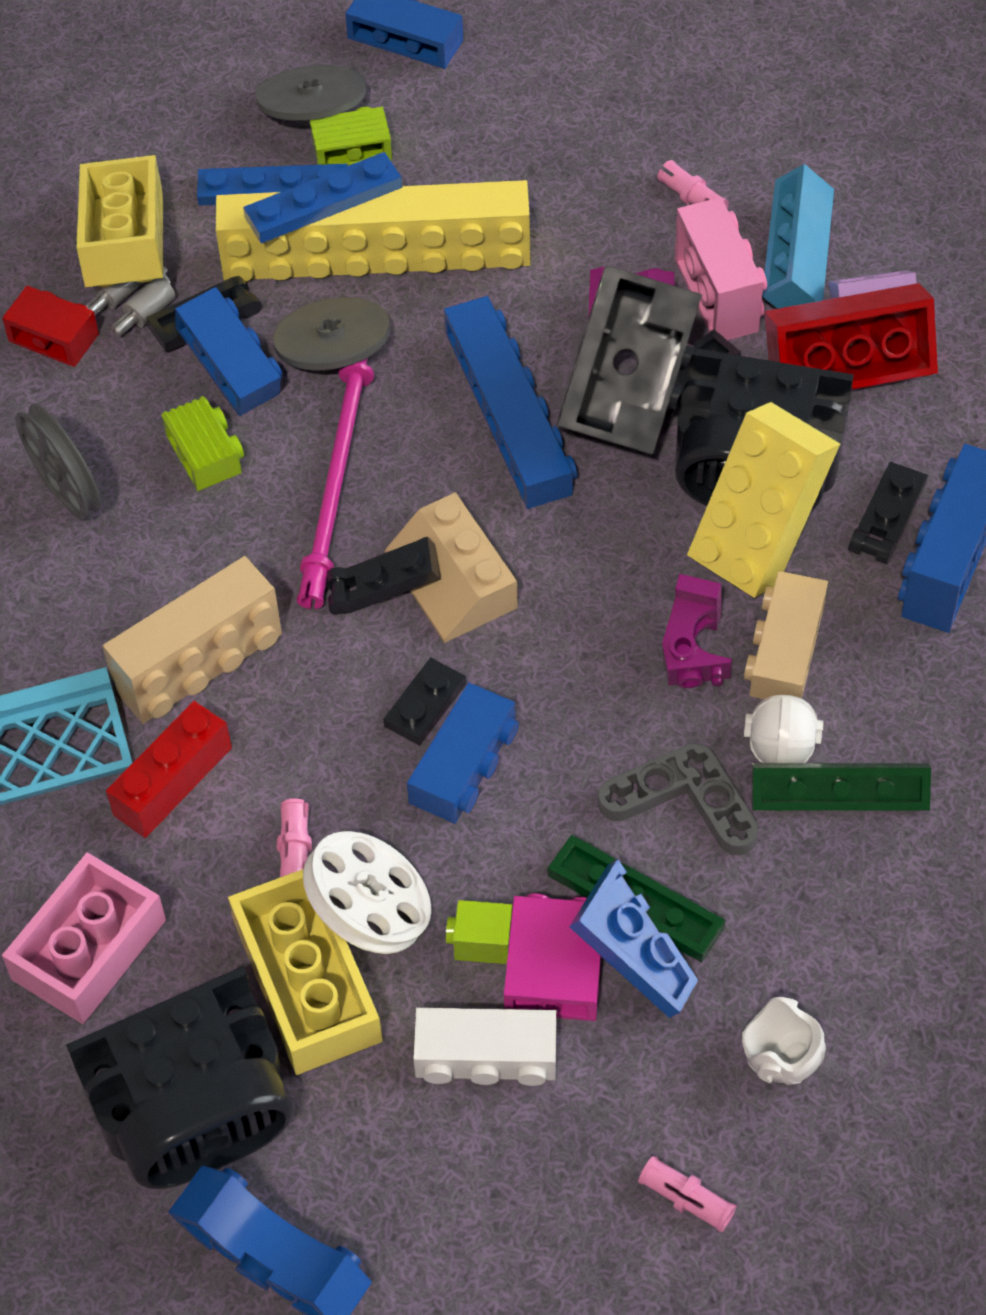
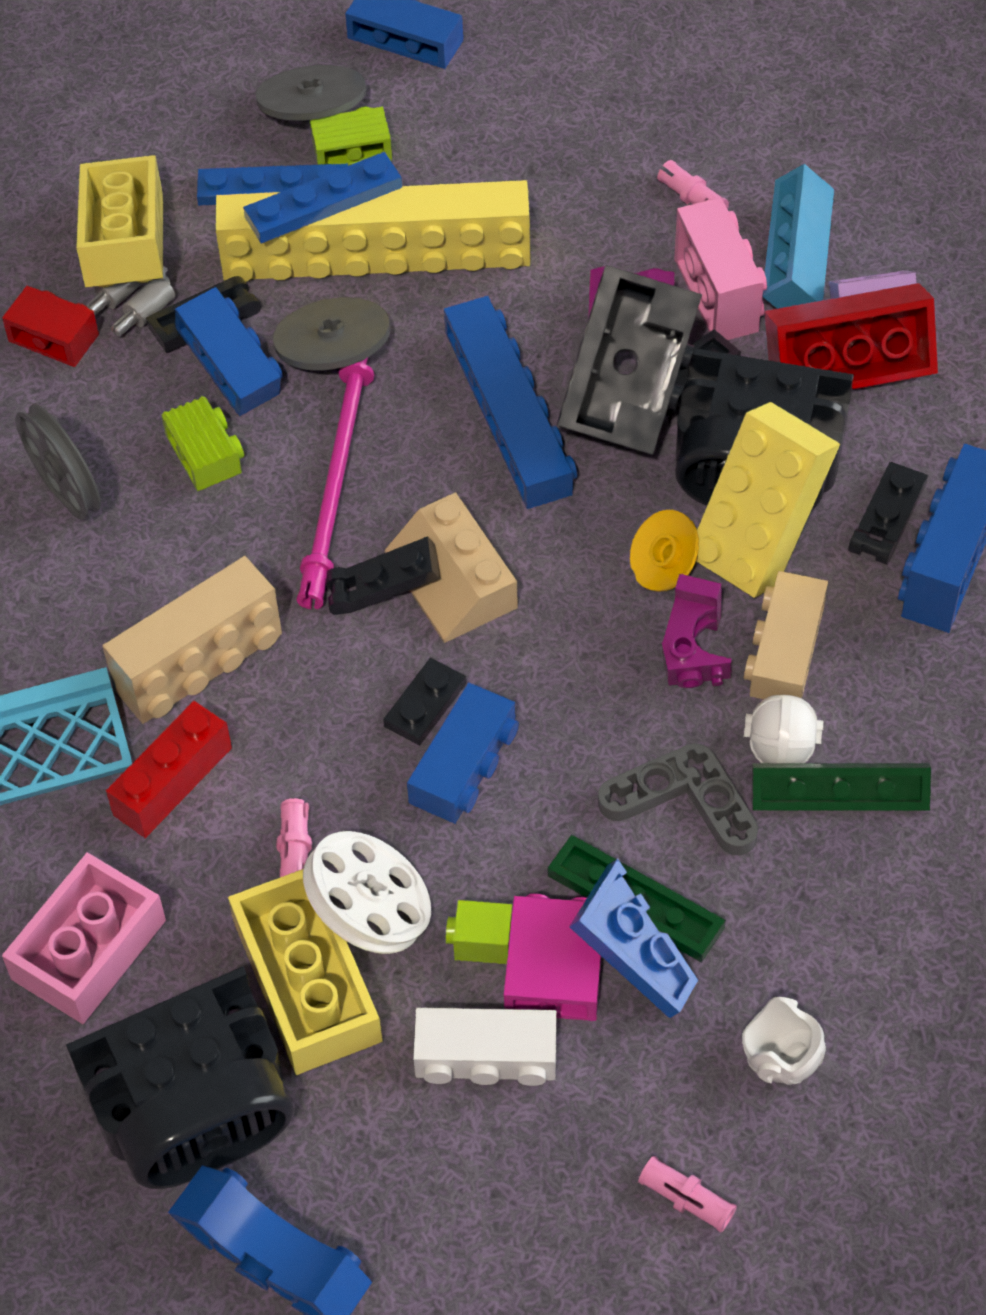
none -> yellow dish [630,510,699,592]

